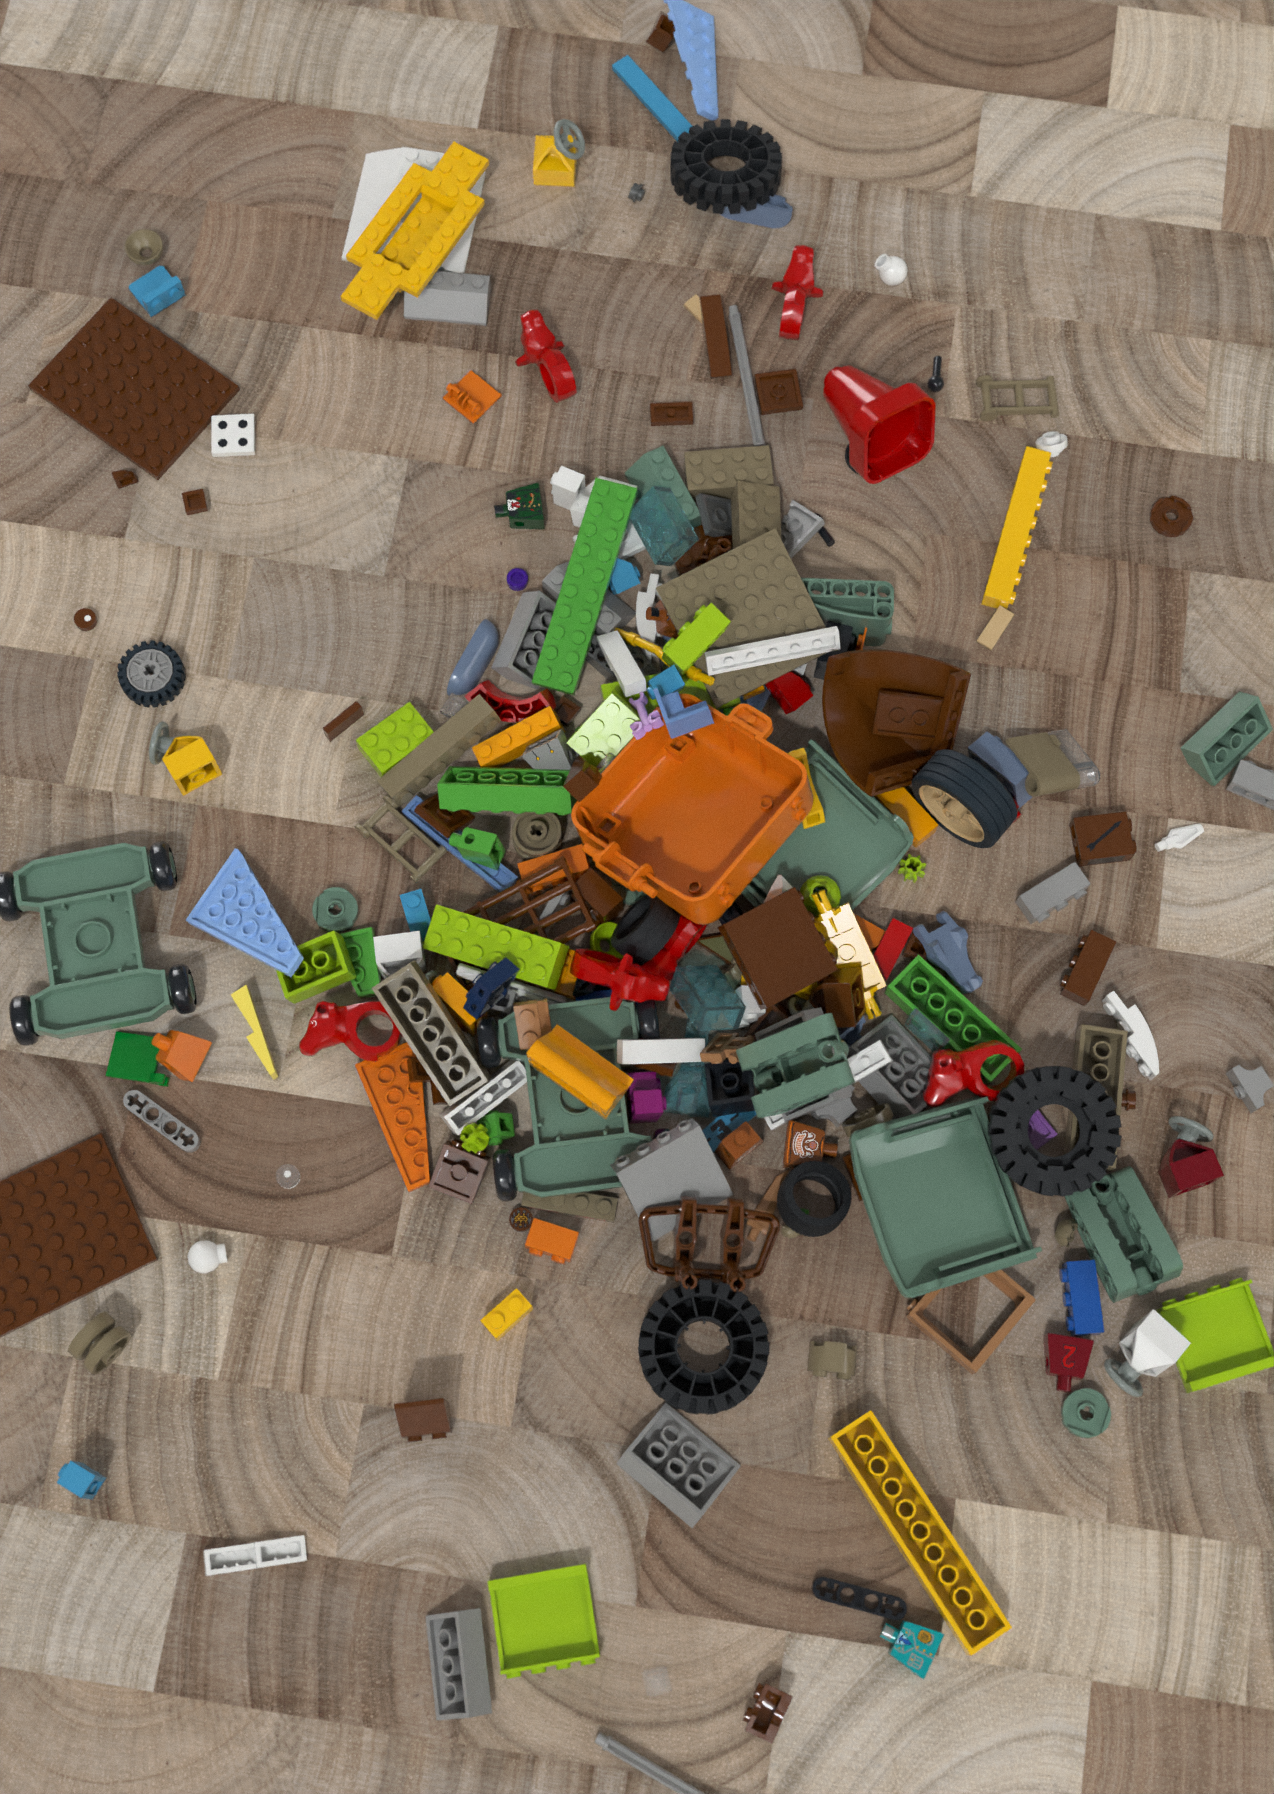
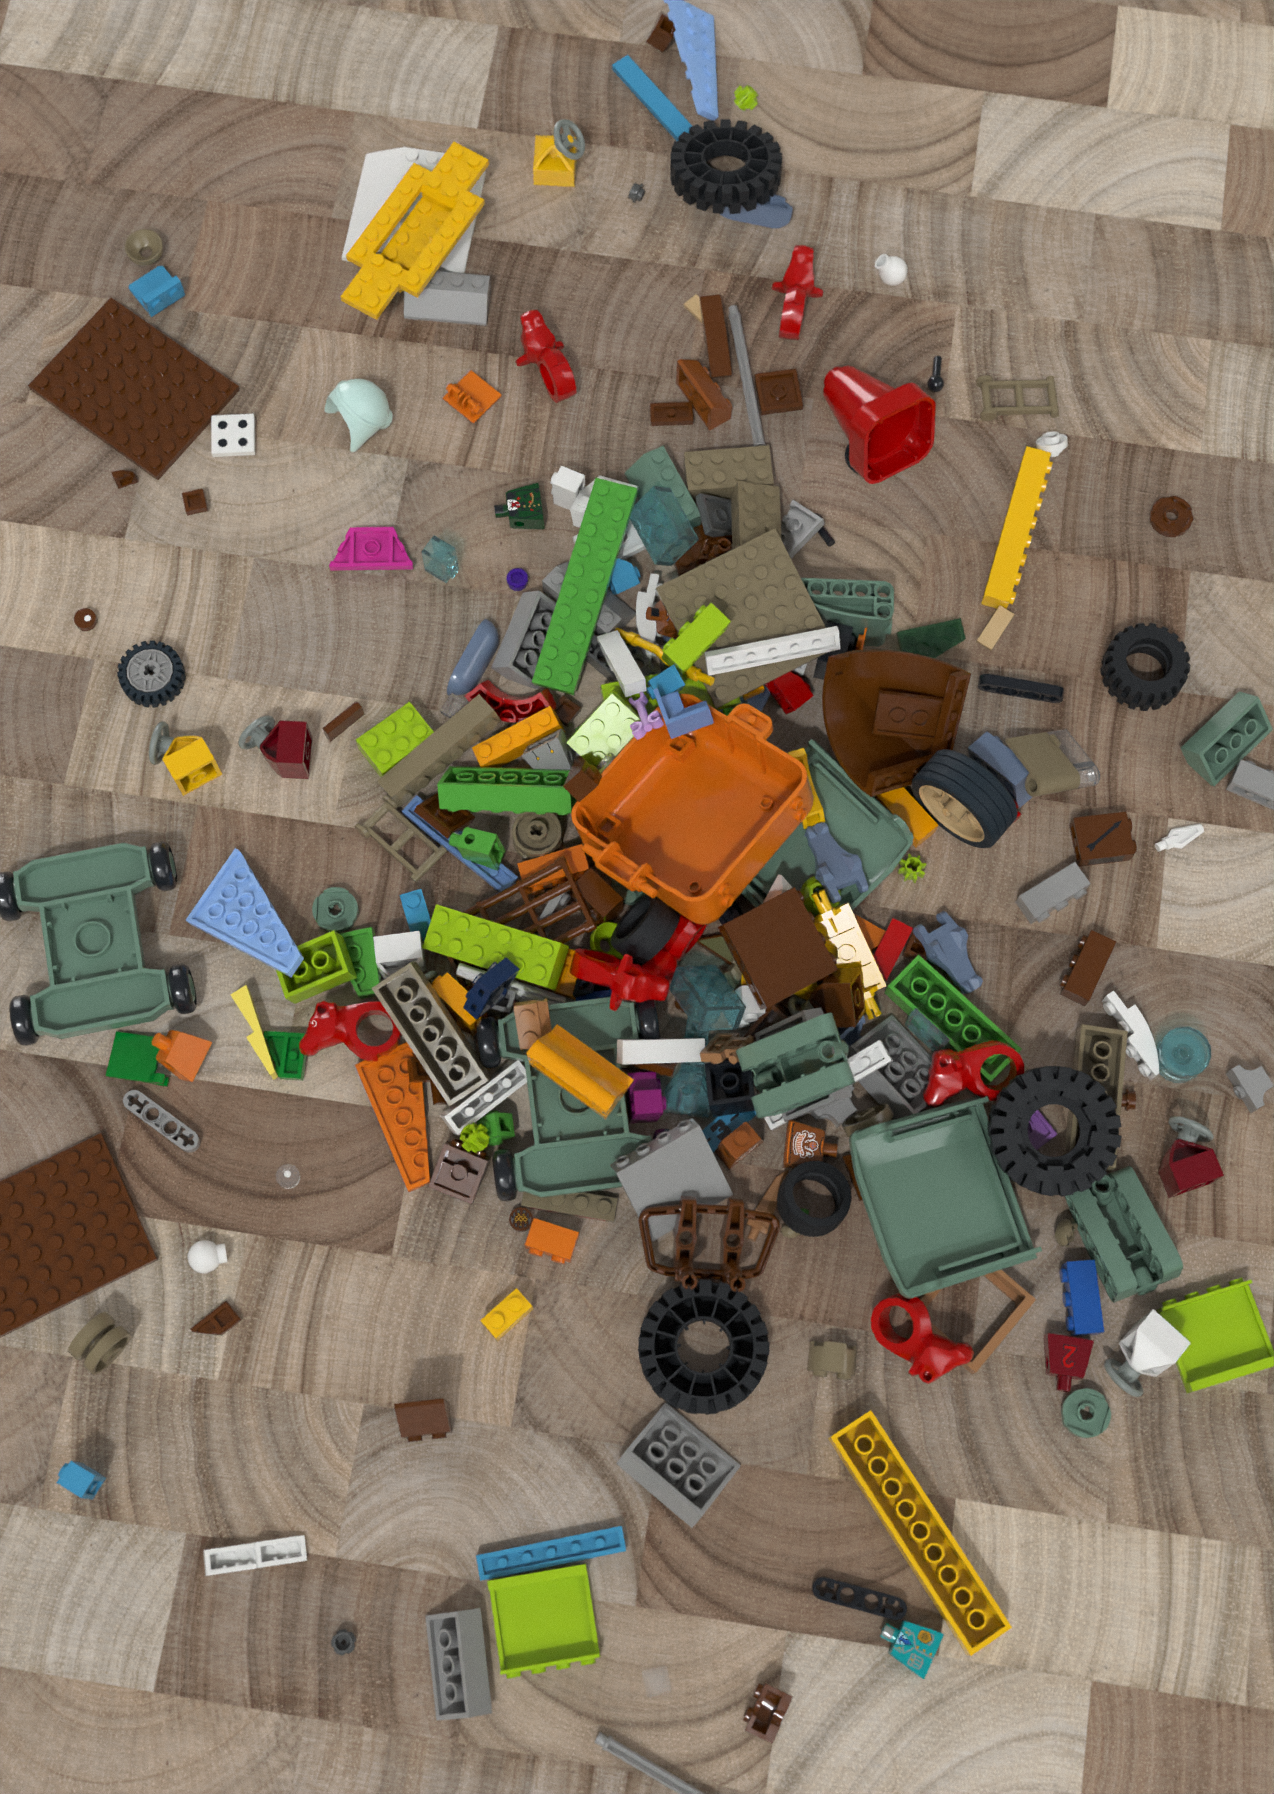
none -> reddish brown tile [191,1301,241,1335]
none -> dark red piece [238,715,313,779]
none -> green wing [264,1031,307,1081]
none -> light aqua piece [325,379,393,452]
none -> dark pink wing [329,527,413,571]
none -> dark grey plate [331,1629,356,1655]
none -> clear light blue brick [422,535,459,583]
none -> dark azure plate [476,1526,626,1581]
none -> dark orange slope [676,359,732,431]
none -> lime gear [734,84,758,111]
none -> sand blue animal [804,822,868,903]
none -> red animal [870,1293,974,1384]
none -> clear green wing [896,618,966,659]
none -> black beam [978,674,1064,703]
none -> black tyre [1101,623,1190,711]
none -> clear light blue wheel [1156,1027,1212,1083]

